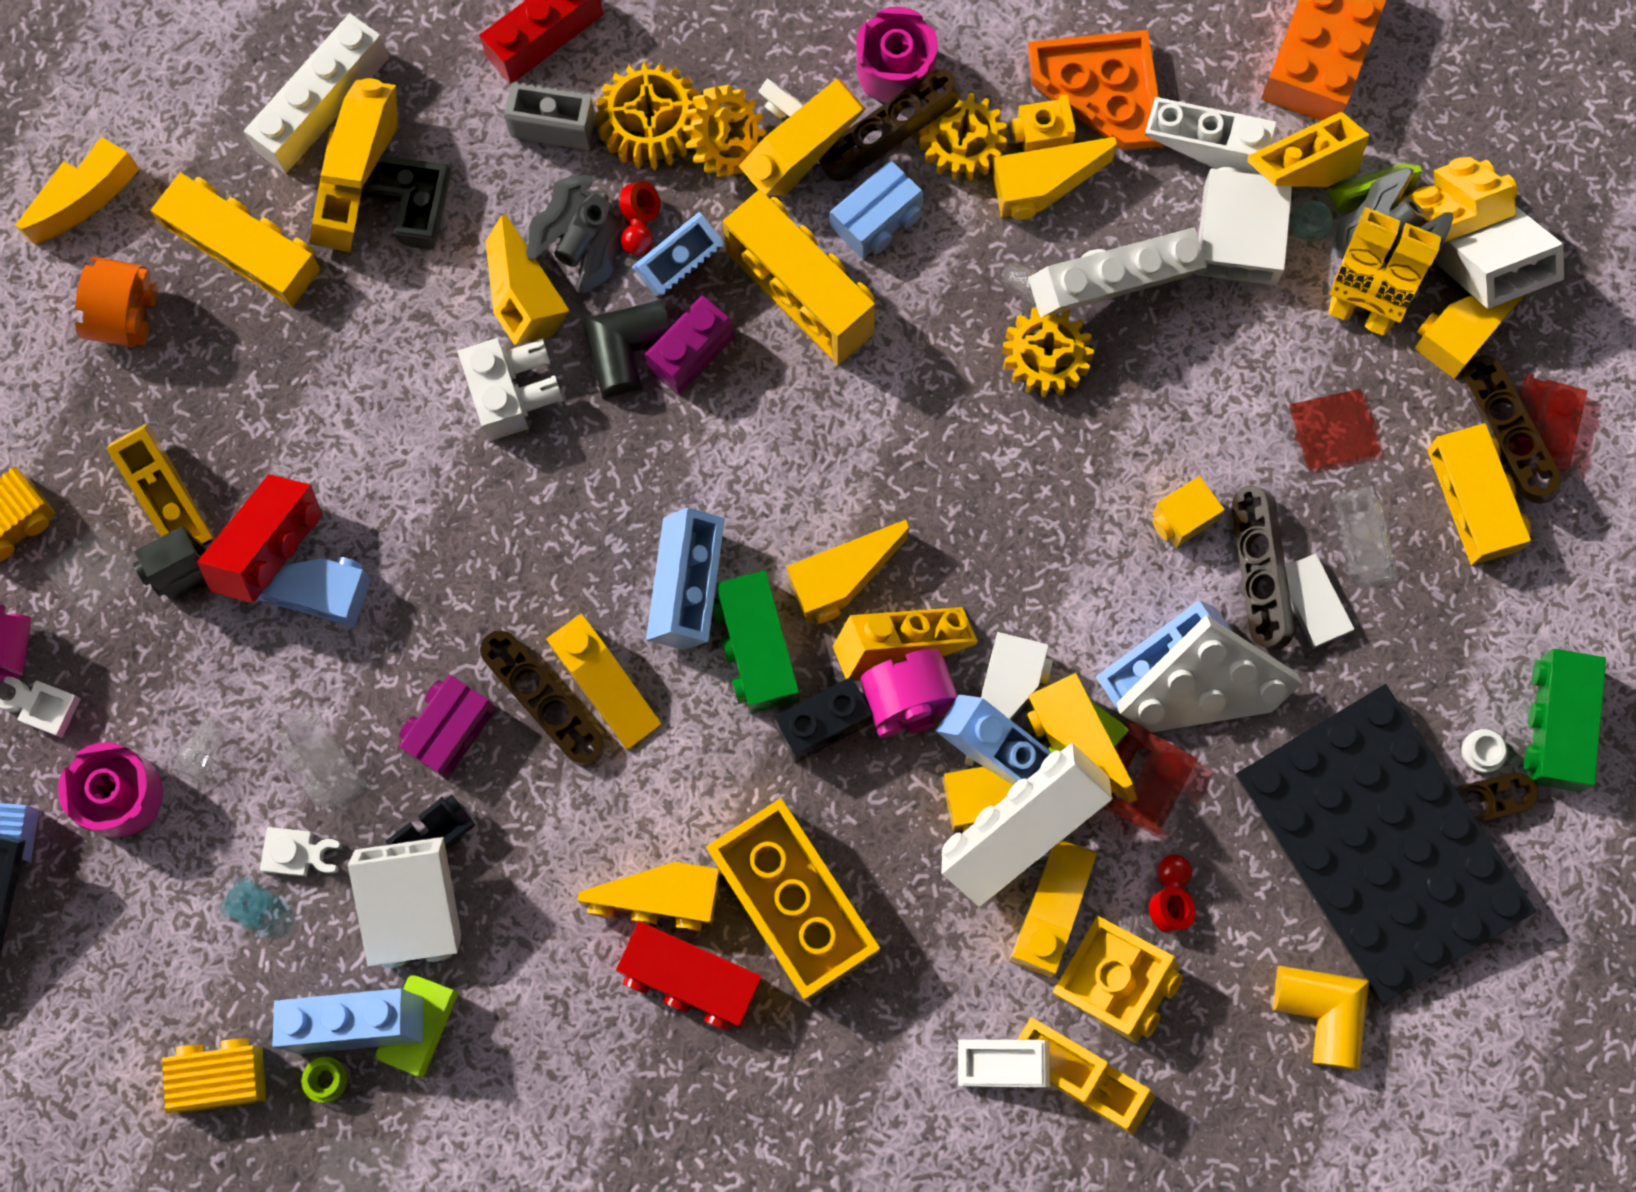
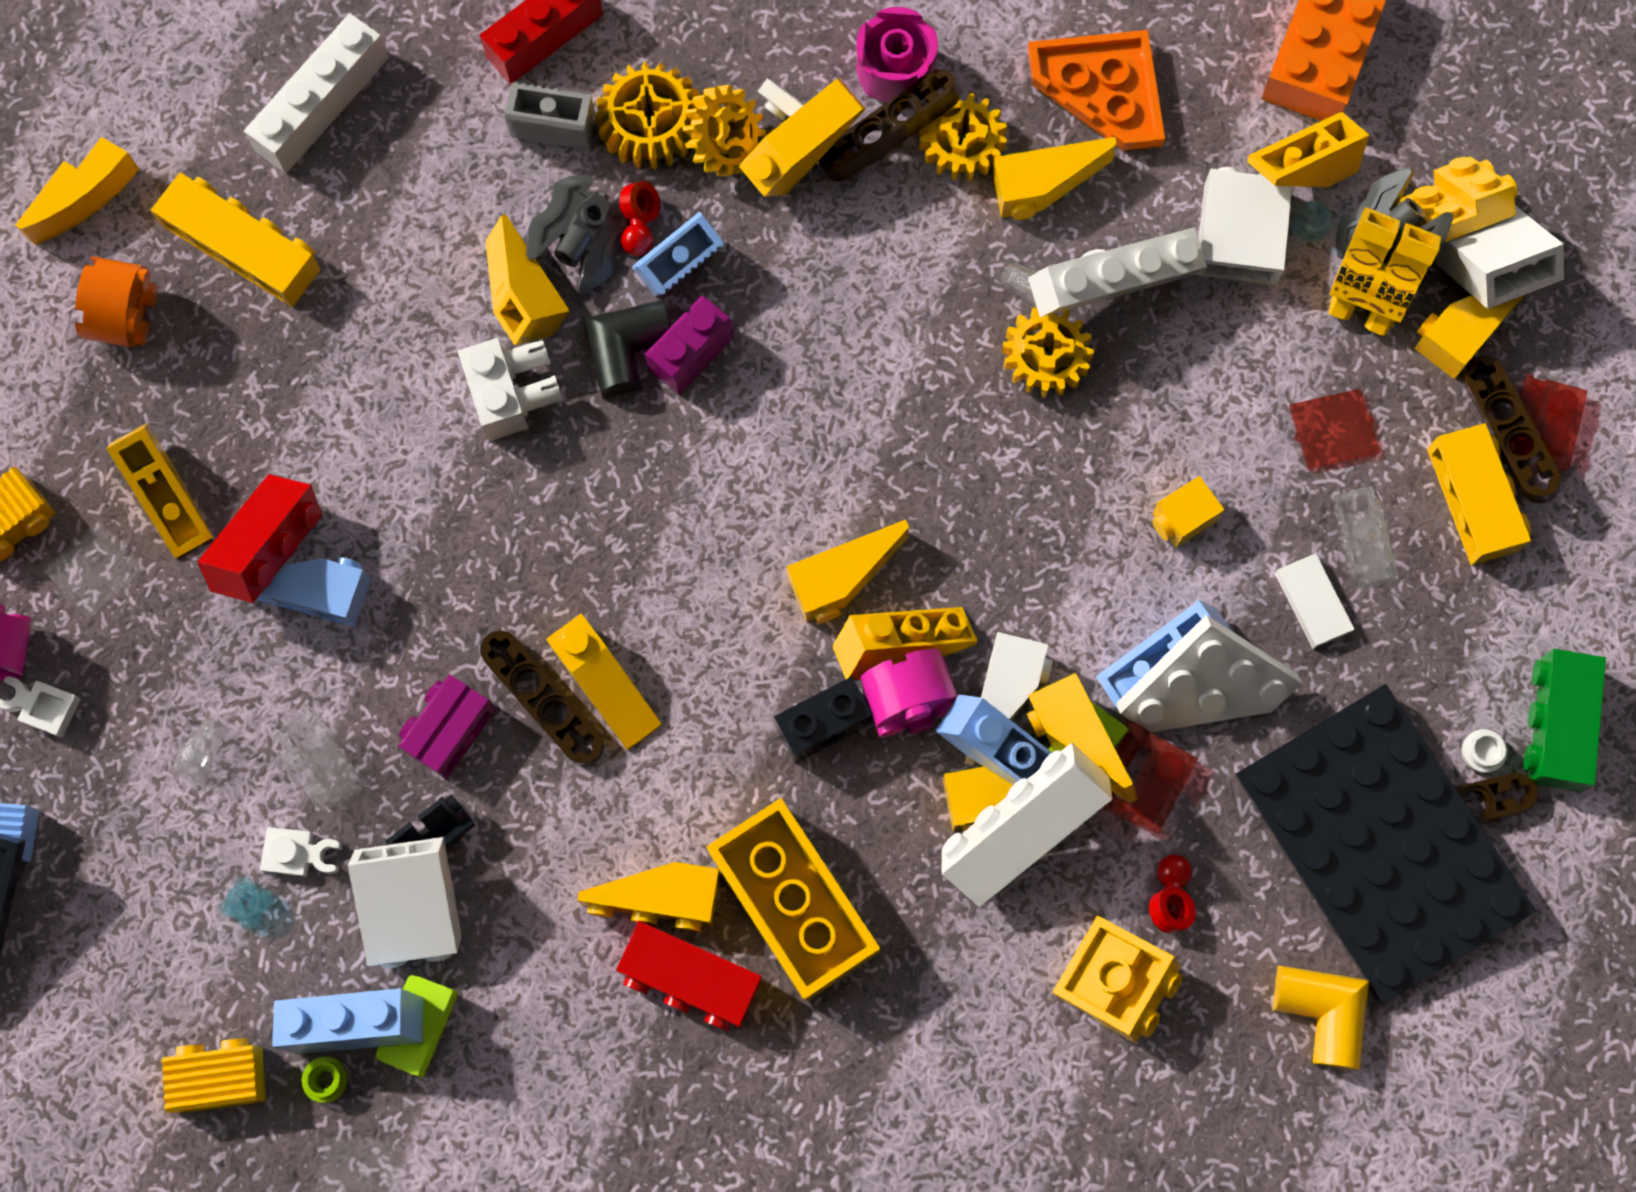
dark pink brick [58,742,163,838] -> none
pearl dark grey brick [133,526,206,601] -> none
yellow slope [309,132,362,252] -> none
yellow slope [320,78,398,189] -> none
pearl dark grey brick [362,155,452,249] -> none
light blue brick [646,507,725,650] -> none
green brick [713,570,800,714] -> none
yellow brick [722,189,875,366] -> none
light blue brick [829,161,924,259] -> none
white tile [958,1040,1050,1087] -> none
yellow slope [1009,840,1097,978] -> none
yellow brick [1011,94,1076,152] -> none
yellow slope [1017,1017,1155,1136] -> none
white slope [1145,97,1276,174] -> none
dark brown beam [1232,485,1294,650] -> none
lime slope [1327,163,1422,214] -> none

